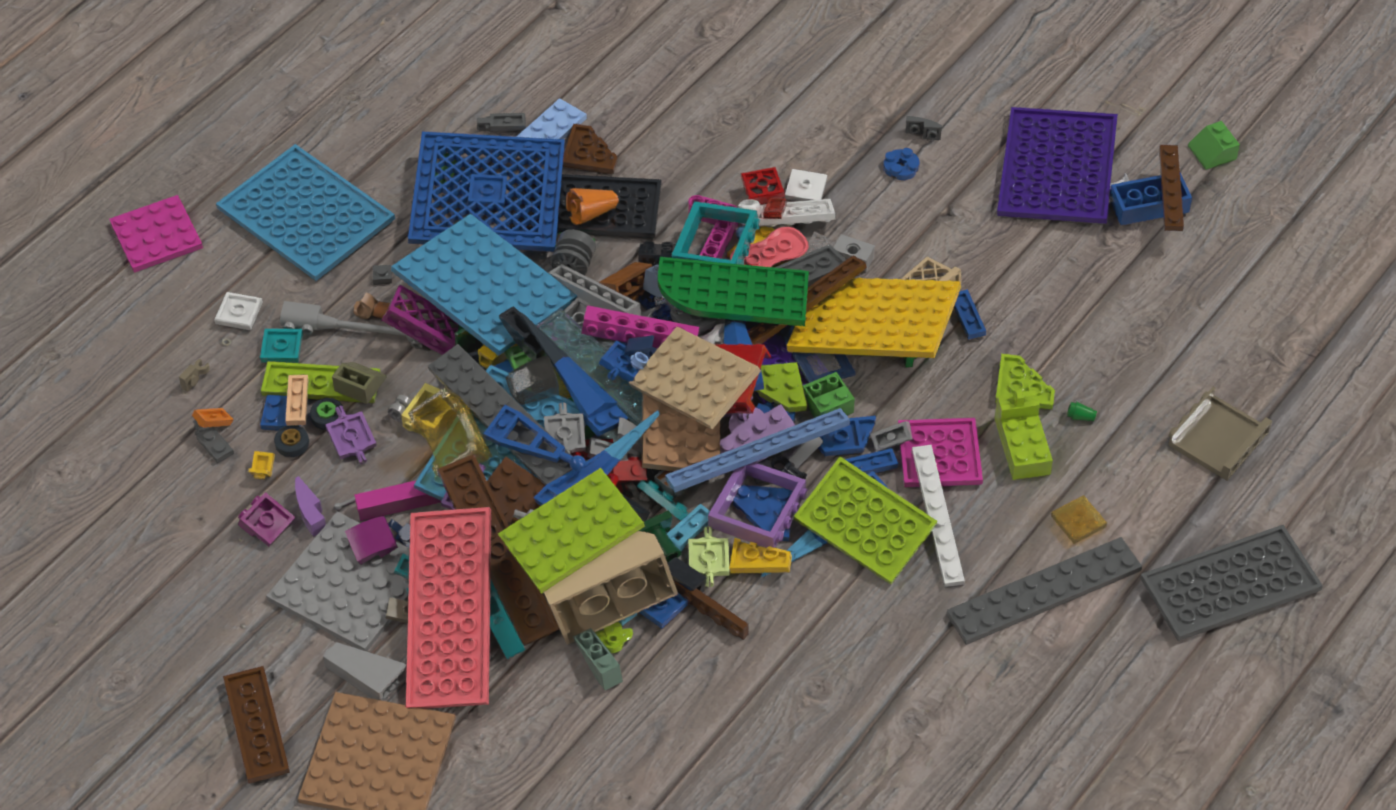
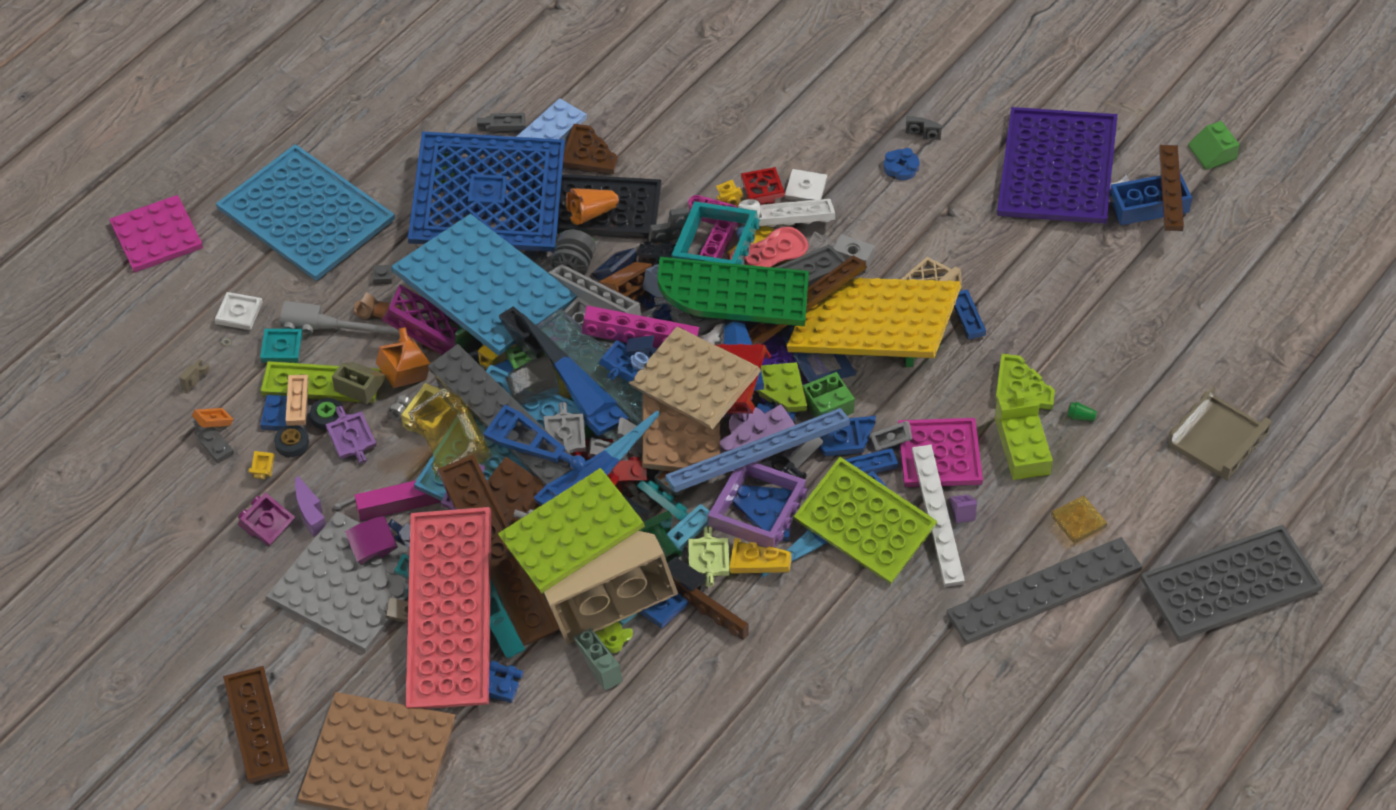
light grey slope [323,642,407,701] -> none
clear red tile [763,198,787,219] -> none
none -> orange piece [376,327,431,388]
none -> blue plate [489,661,524,703]
none -> dark blue slope [591,248,637,281]
none -> dark grey plate [648,207,689,243]
none -> yellow brick [716,179,743,207]
none -> medium lavender slope [949,494,977,523]

